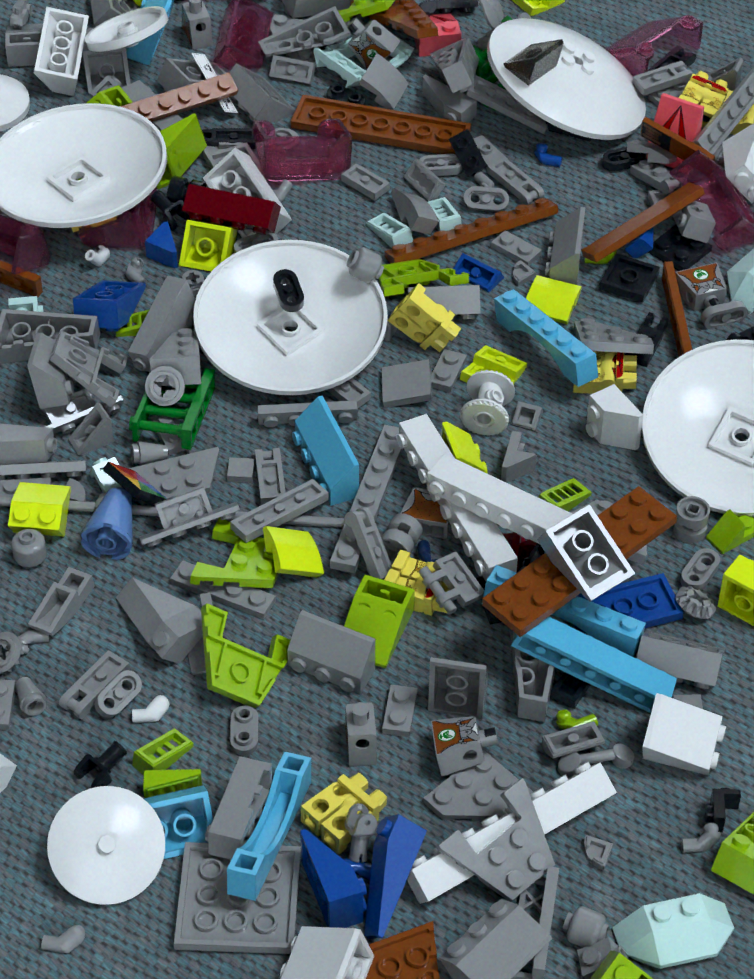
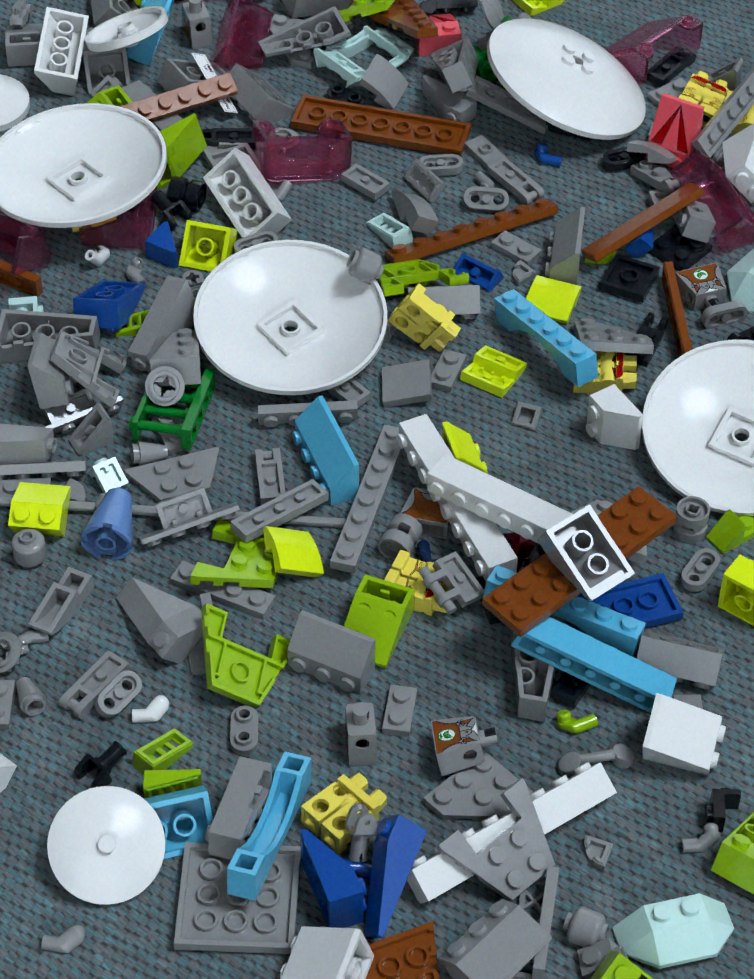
black tile [103,462,167,505] -> none
dark red wedge [182,184,281,235] -> none
light grey tile [227,457,255,483] -> none
light grey plate [269,55,316,85] -> none
black plate [273,269,304,312] -> none
light grey plate [344,507,392,579] -> none
light grey torso [347,18,400,69] -> none
light aqua slope [428,197,461,231] -> none
light grey slope [428,657,488,719] -> none
black hinge [448,129,487,177] -> none
white hose [460,370,515,436] -> none
light grey slope [501,431,537,483] -> none
clear smoke slope [503,39,564,86] -> none
lime slope [538,478,592,511] -> none
light grey slope [542,721,605,758] -> none
light grey plate [632,61,694,96] -> none
dark orange piece [640,117,715,175] -> none
light grey gear [675,586,717,619] -> none

